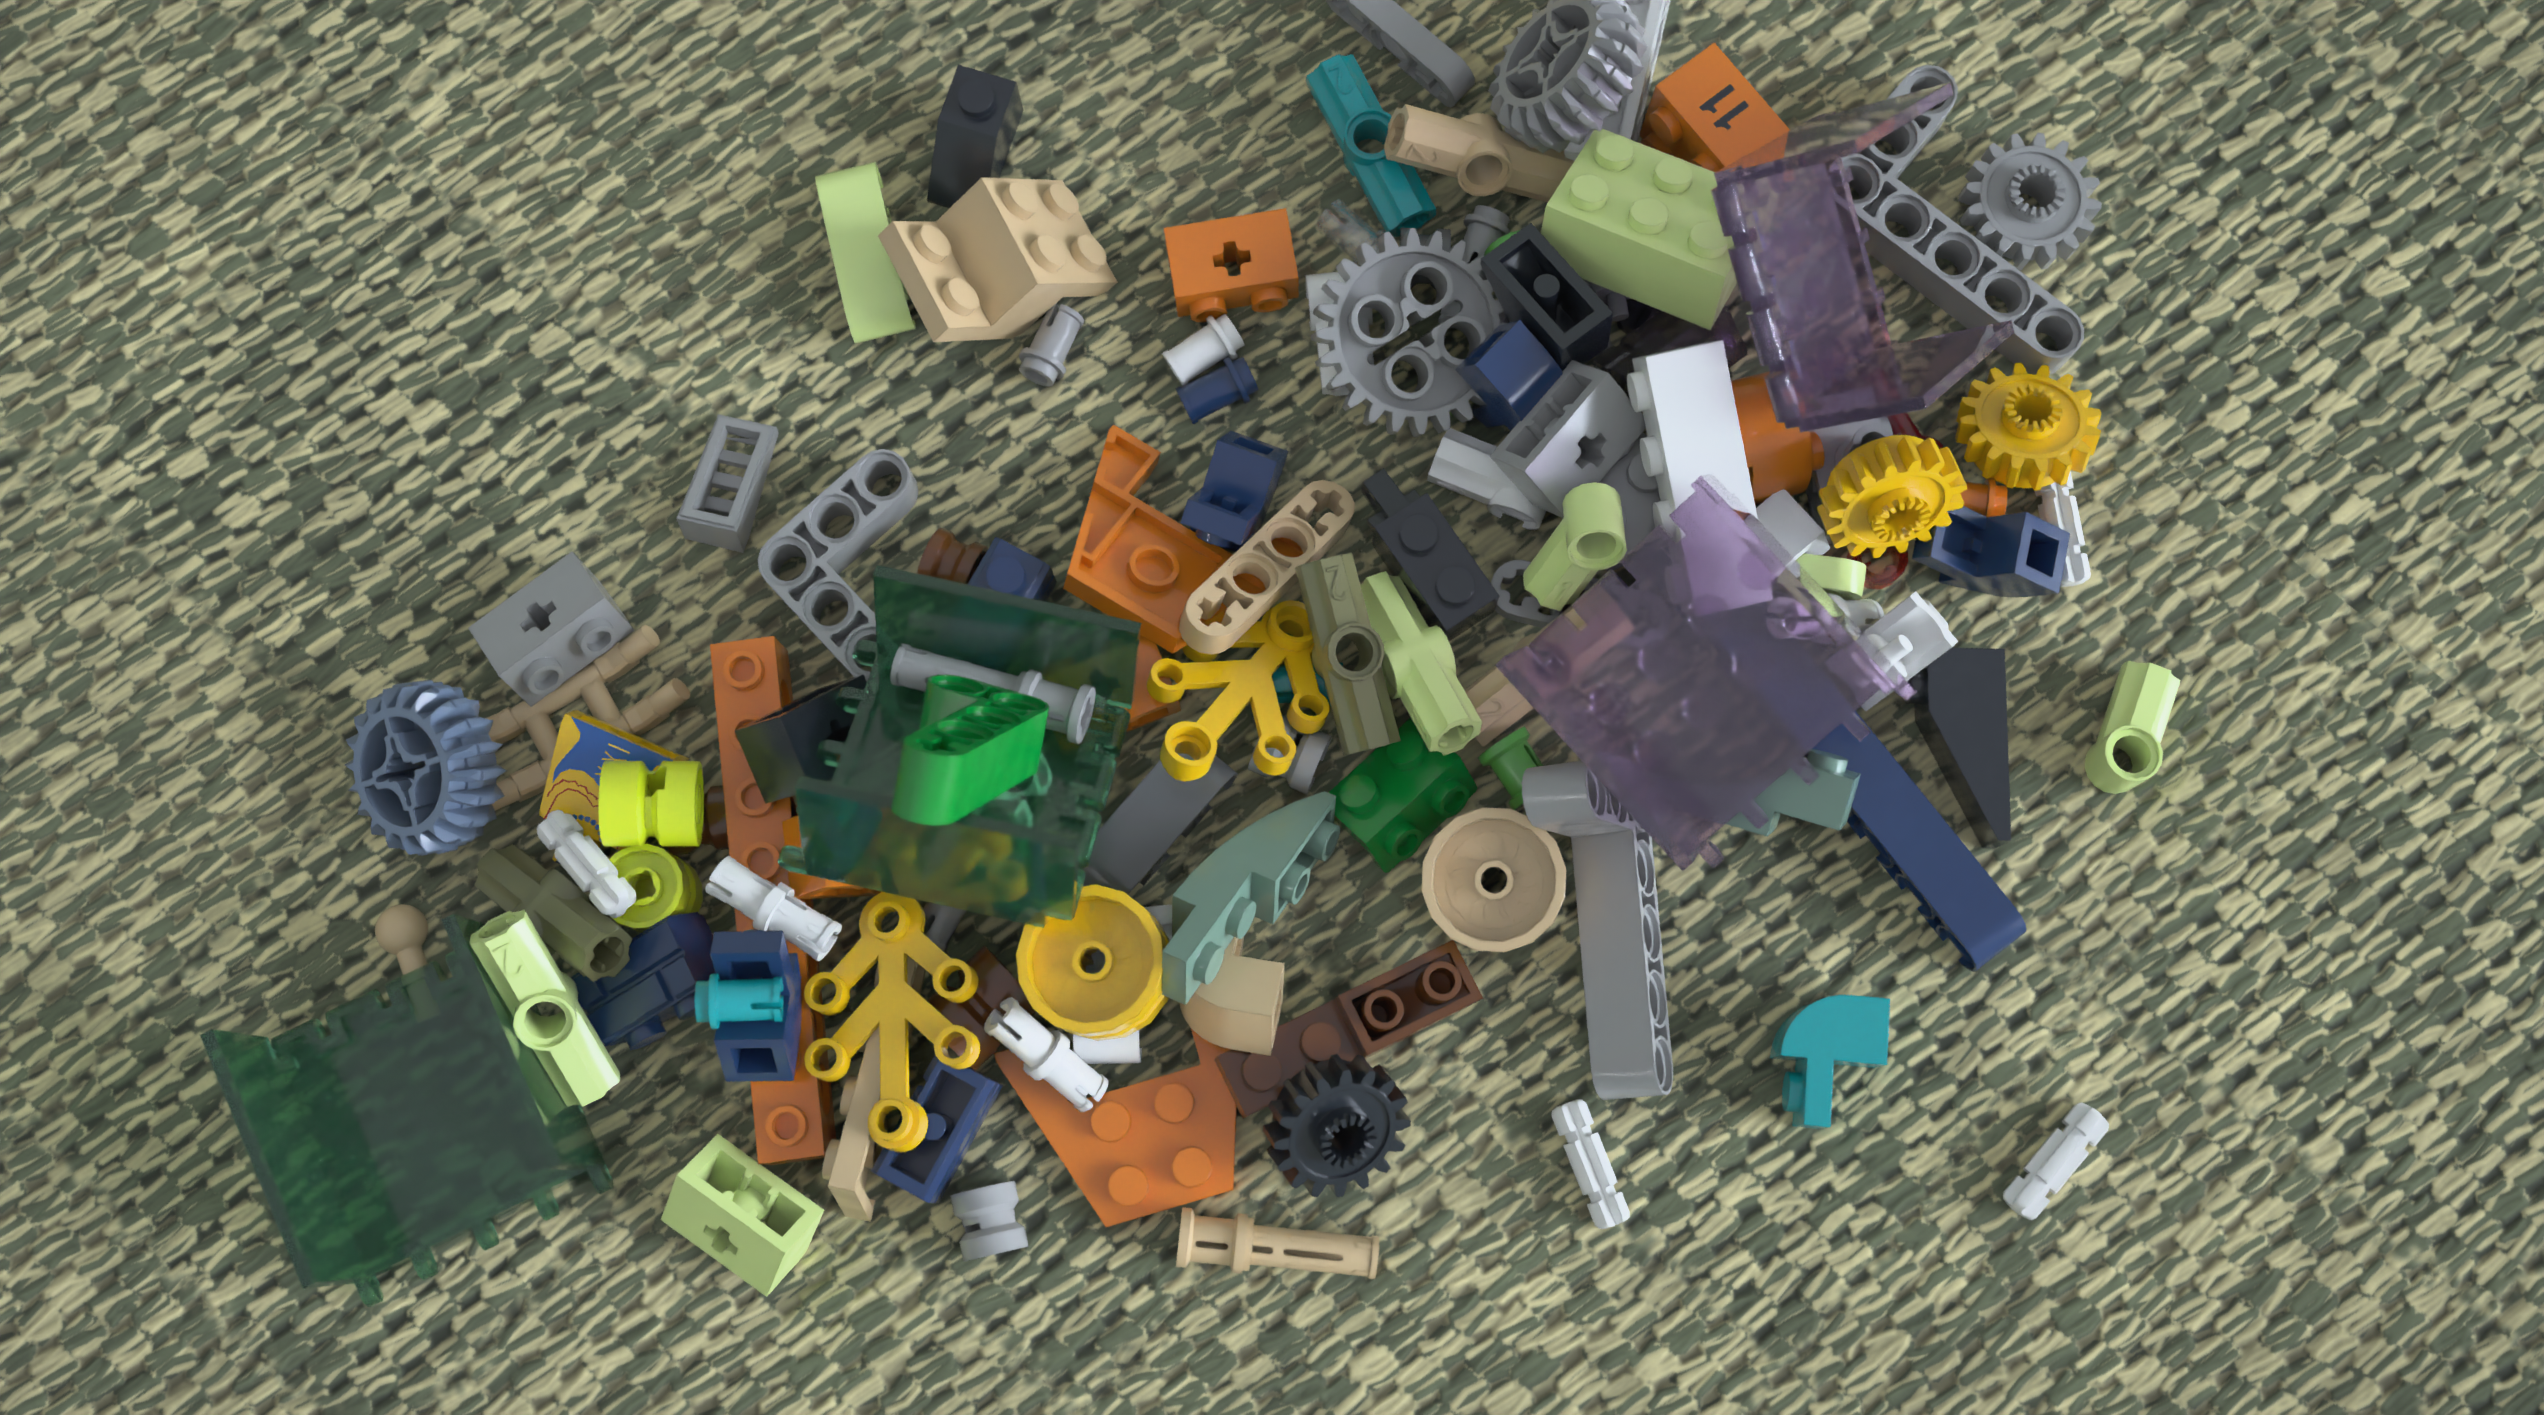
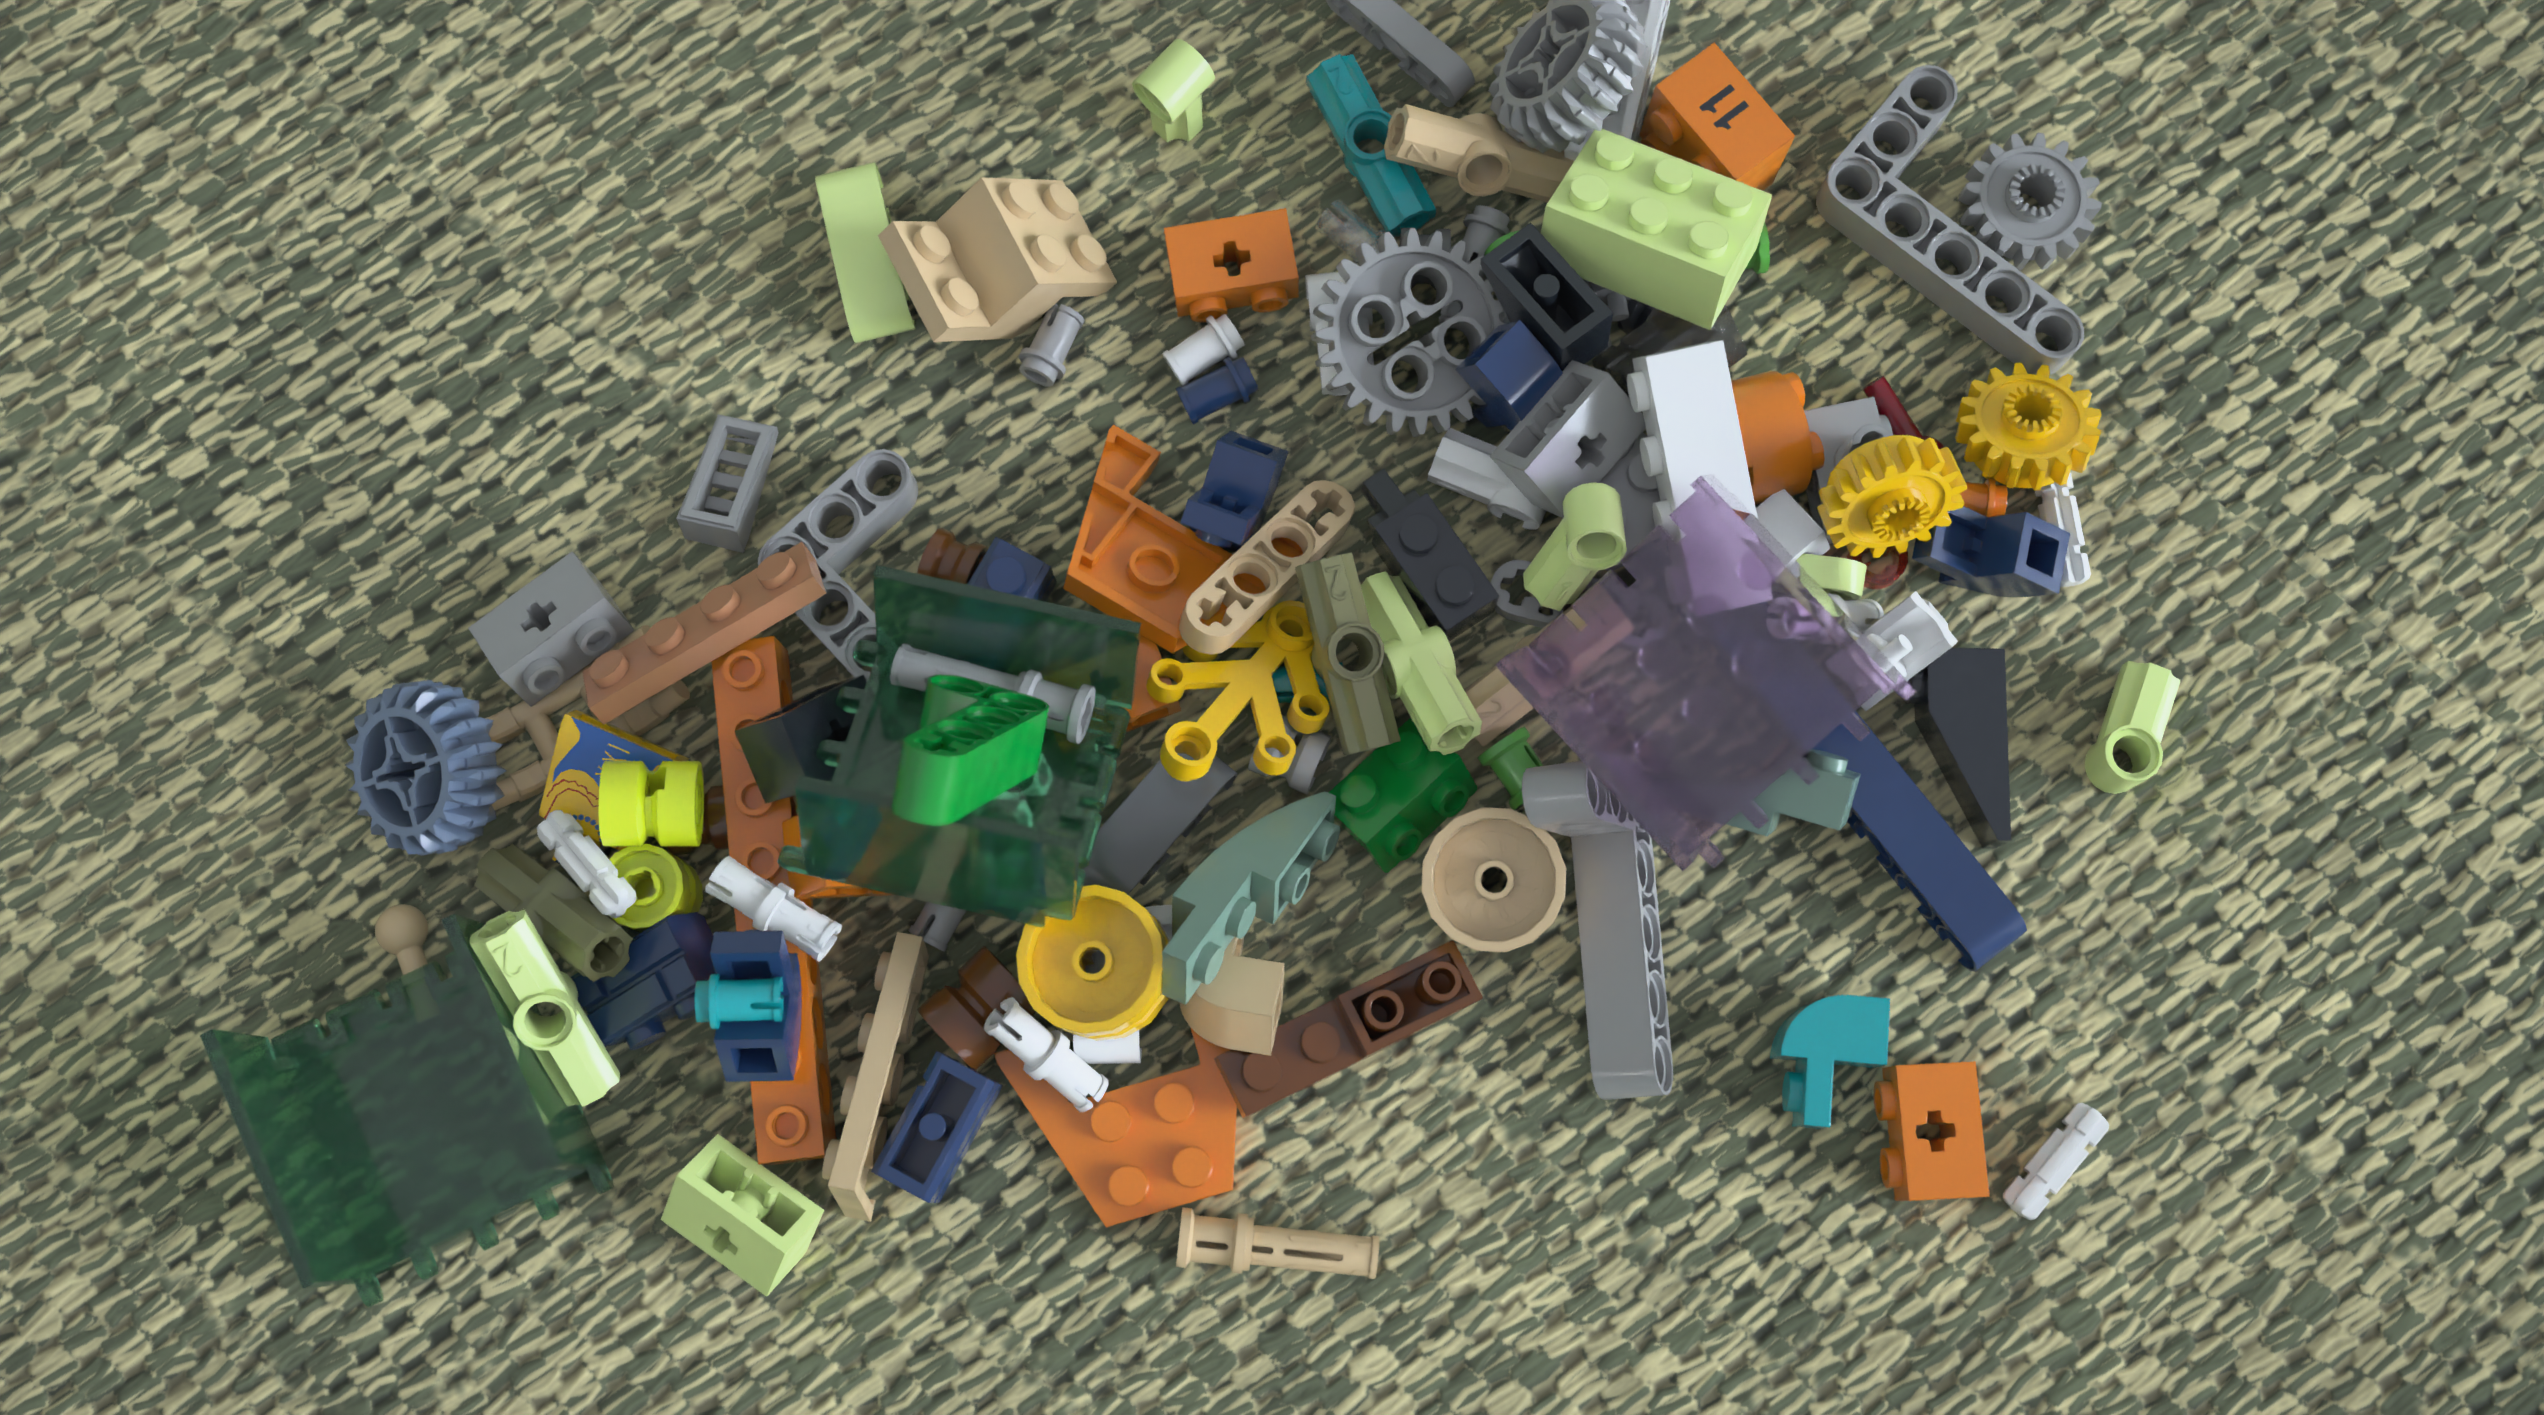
yellow plant [804,890,980,1152] -> none
black slope [927,65,1024,208] -> none
light grey wheel [950,1181,1029,1262] -> none
black gear [1263,1054,1411,1198] -> none
white axle [1552,1099,1630,1229] -> none
clear purple windscreen [1711,82,2014,433] -> none
none -> nougat plate [582,542,826,725]
none -> yellowish green piece [1132,39,1215,142]
none -> orange brick [1873,1061,1990,1201]

